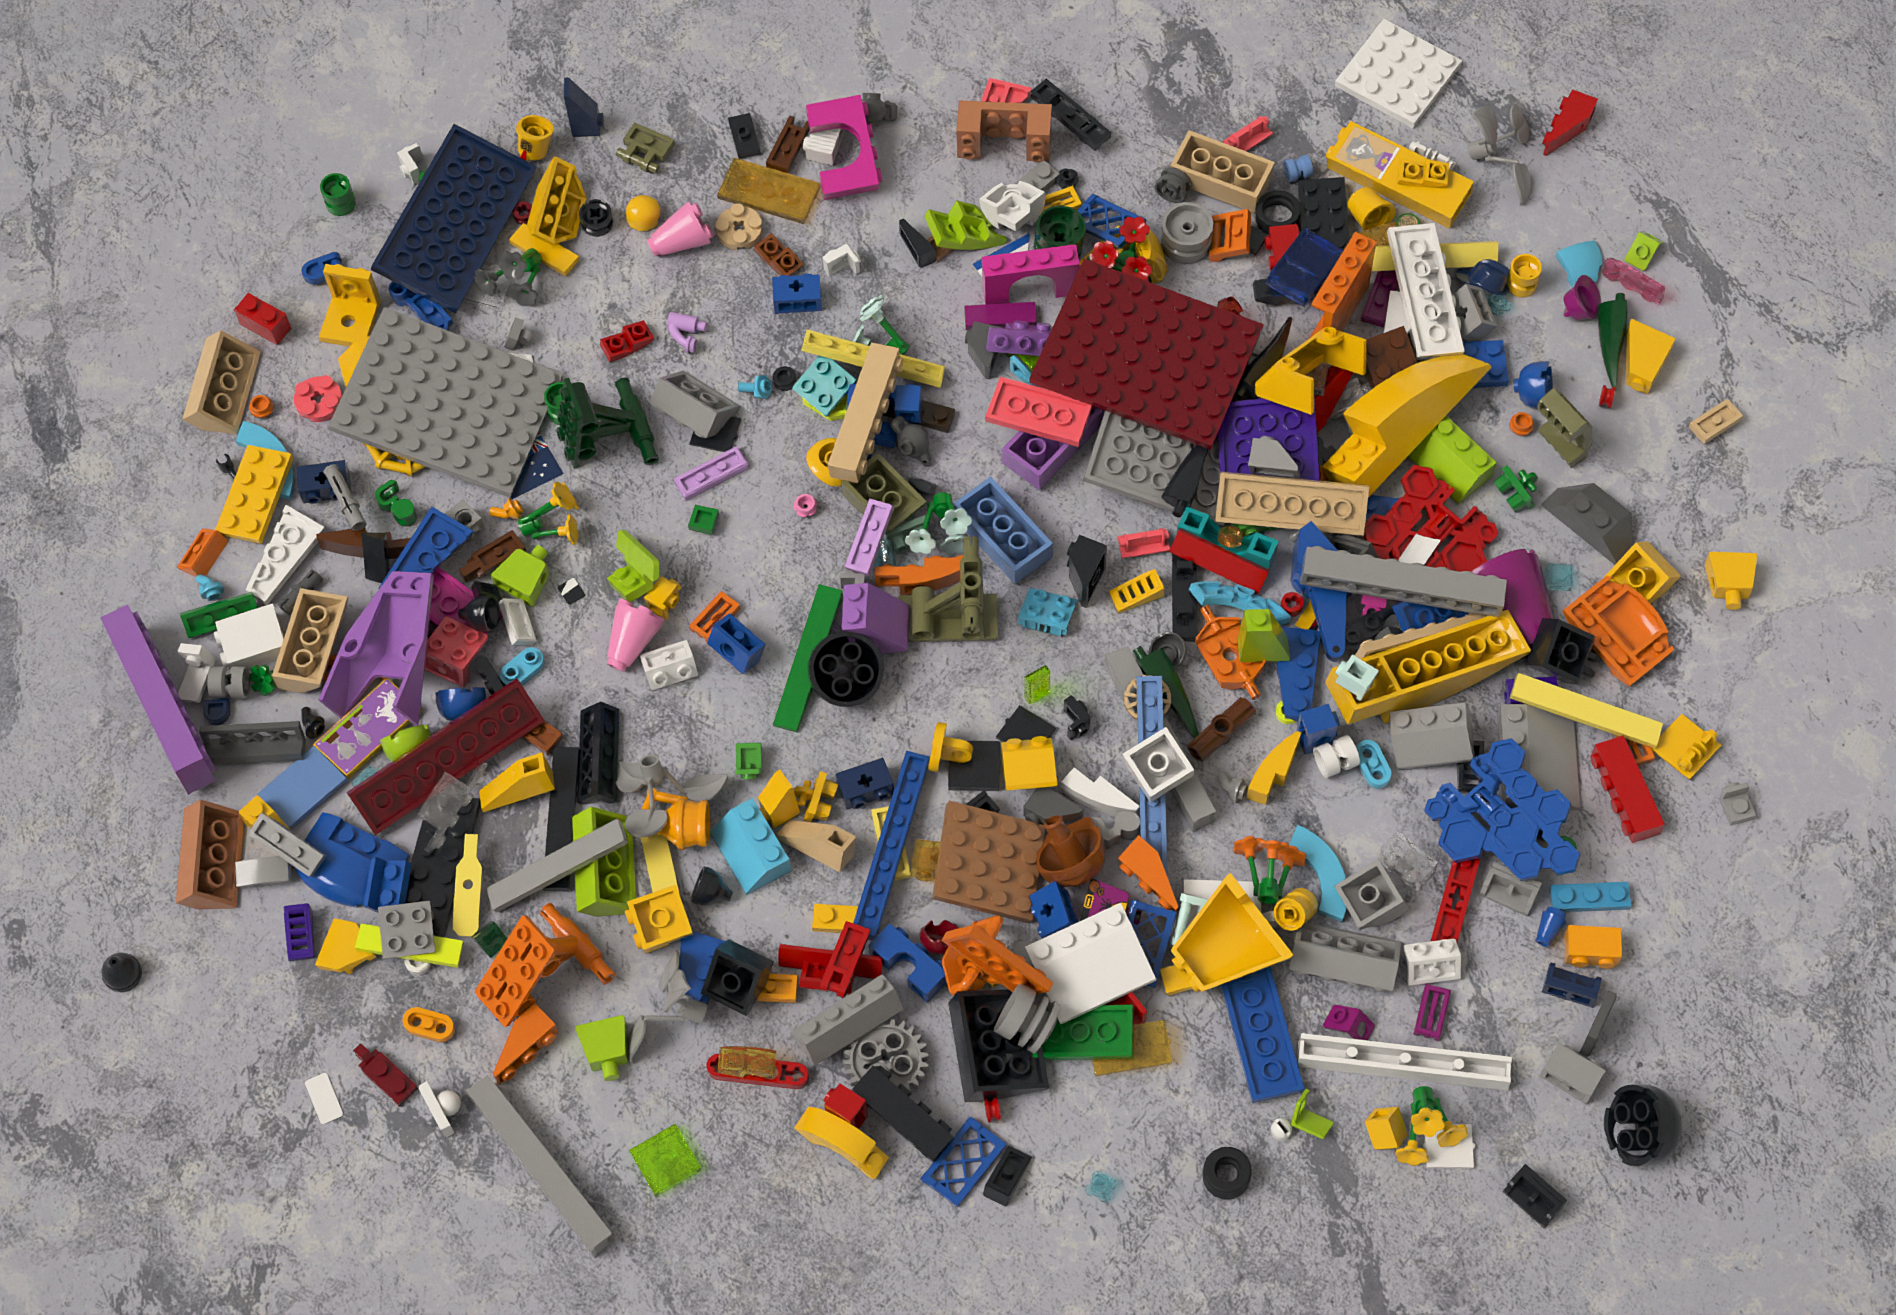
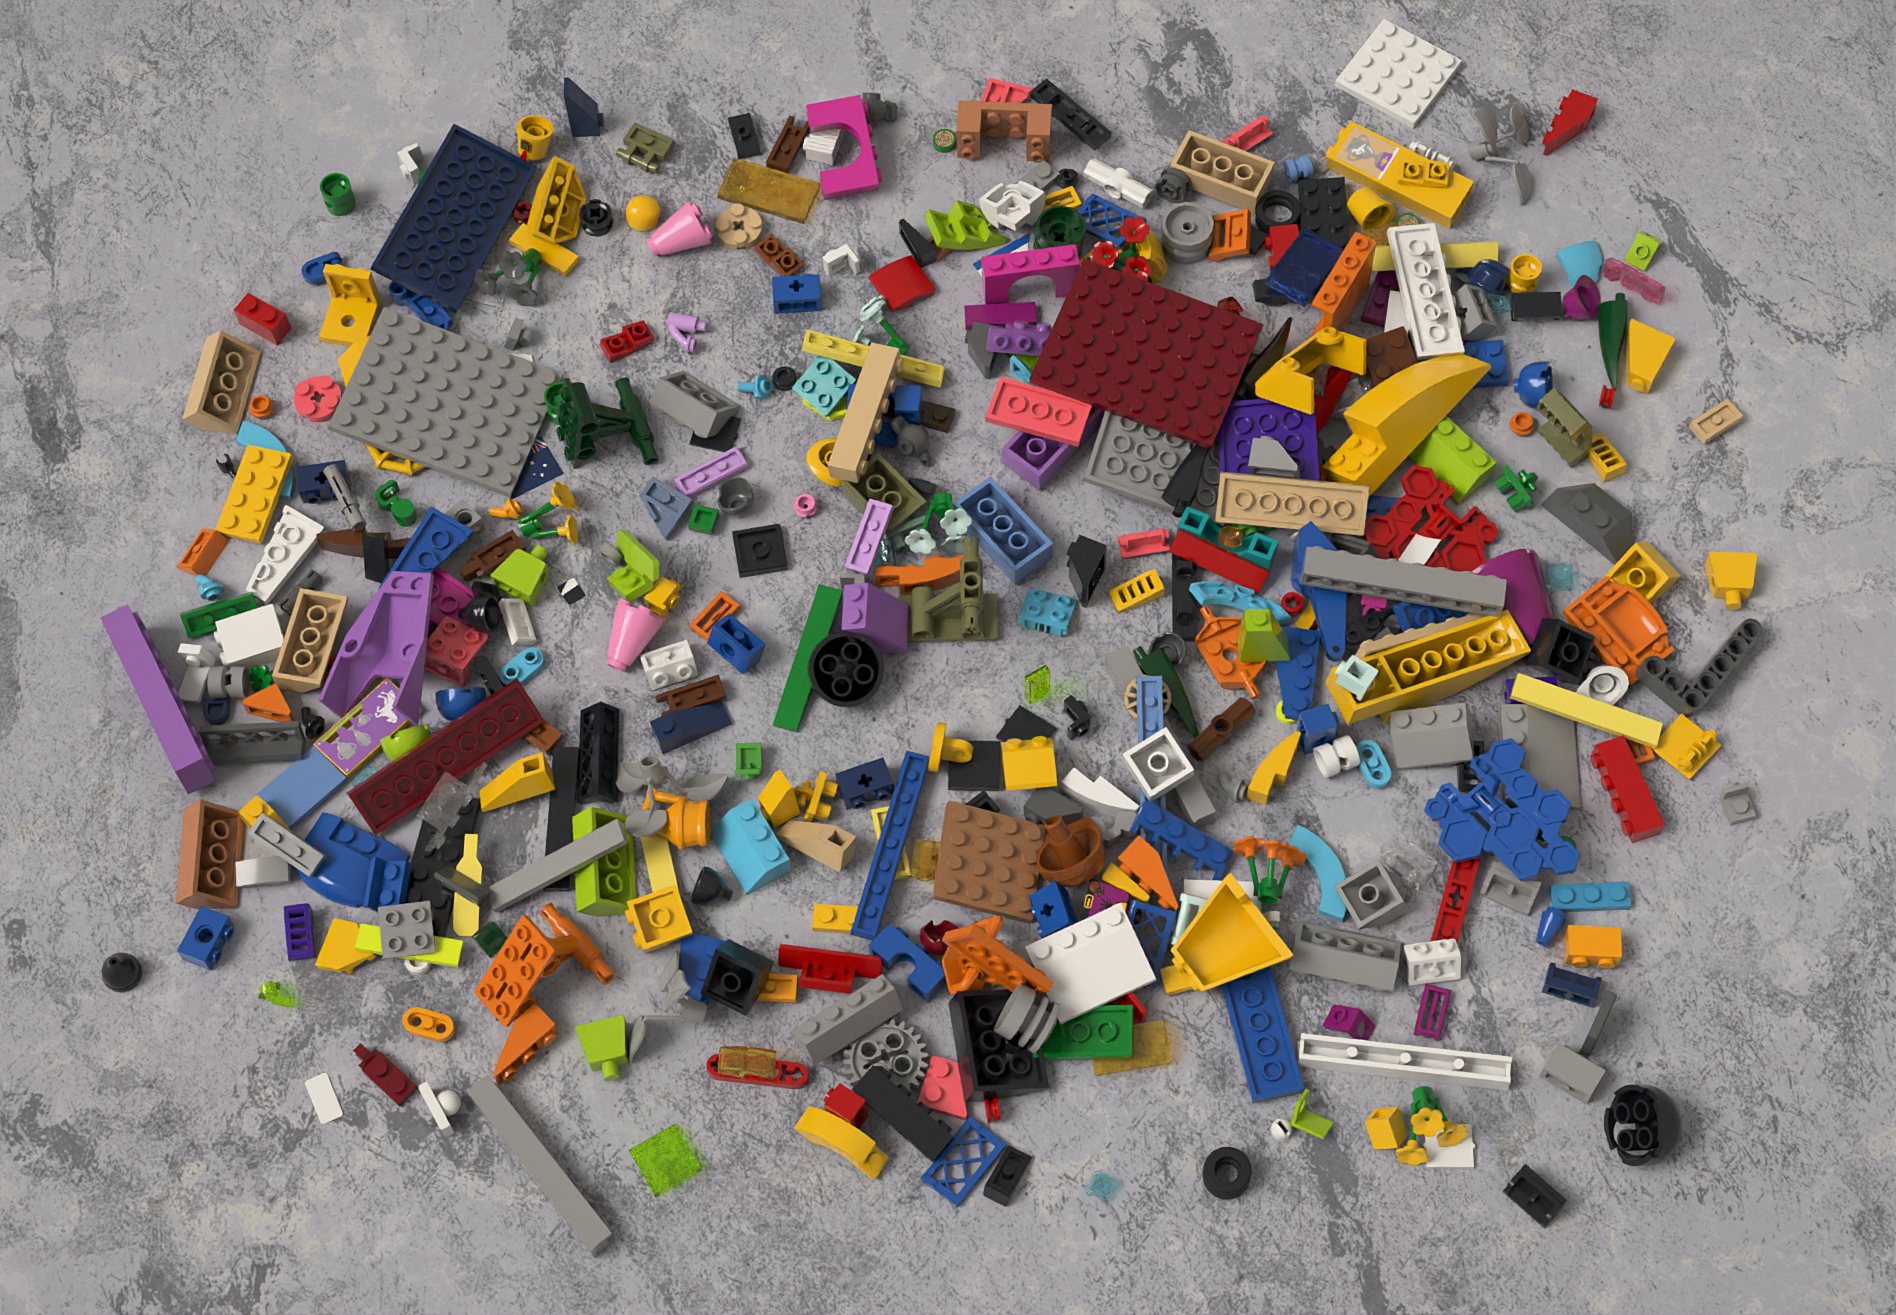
red plate [819,921,871,998] -> none
yellow wheel [1273,888,1318,931] -> none
none -> blue brick [177,906,234,971]
none -> orange slope [242,683,295,722]
none -> clear neon green plate [257,981,295,1008]
none -> dark grey slope [434,866,490,907]
none -> light grey tile [599,543,623,565]
none -> sand blue wing [639,476,694,541]
none -> dark blue slope [650,702,732,754]
none -> reddish brown hinge [655,674,727,716]
none -> dark grey hair [717,477,754,516]
none -> black tile [732,523,788,578]
none -> red slope [868,255,936,312]
none -> coral wing [917,1055,967,1121]
none -> tile [933,129,956,153]
none -> white piece [1083,158,1153,208]
none -> yellow slope [1102,862,1150,904]
none -> blue hinge [1129,799,1233,881]
none -> black hinge [1509,292,1562,321]
none -> white piece [1575,666,1629,706]
none -> yellow slope [1587,432,1627,482]
none -> dark grey beam [1636,618,1763,717]

